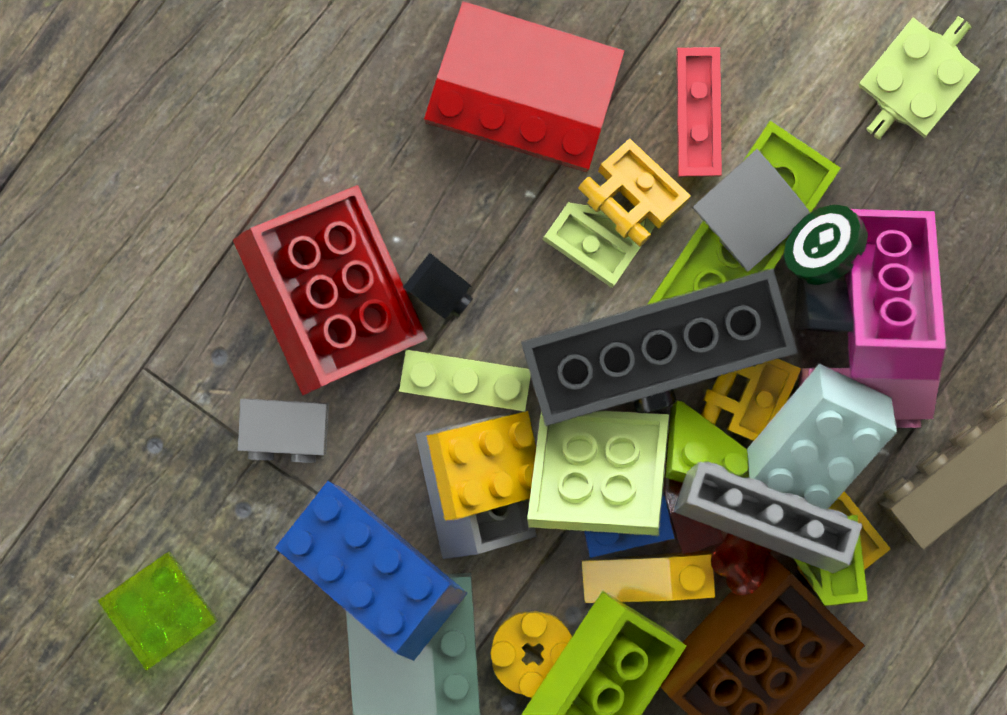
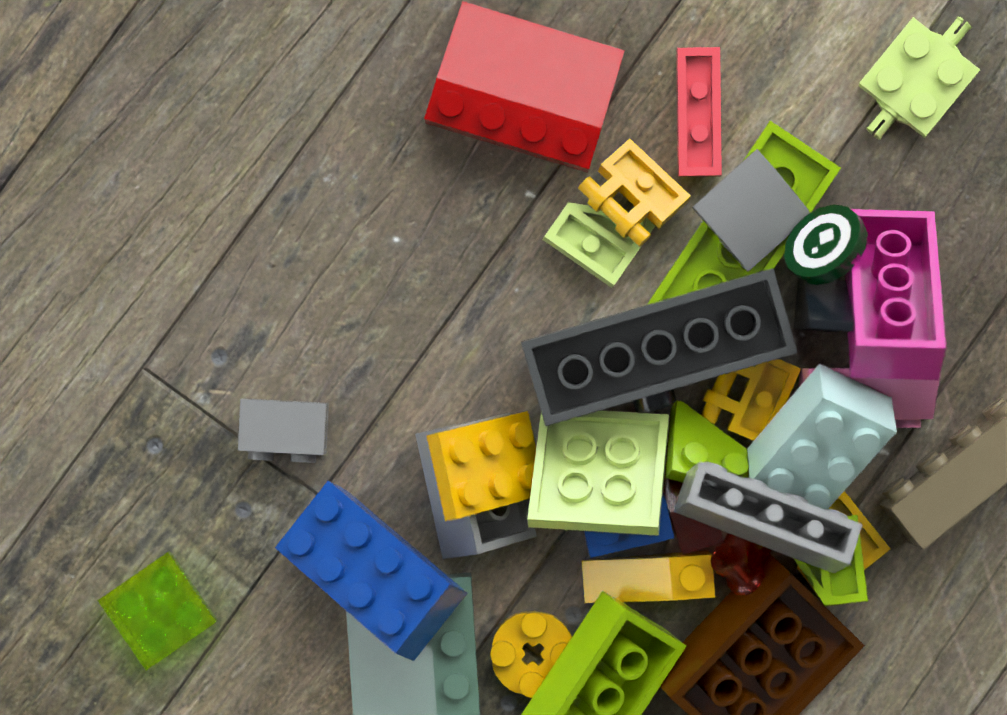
red slope [233,185,428,396] -> none
yellowish green plate [399,350,531,411] -> none
black slope [403,253,473,320] -> none

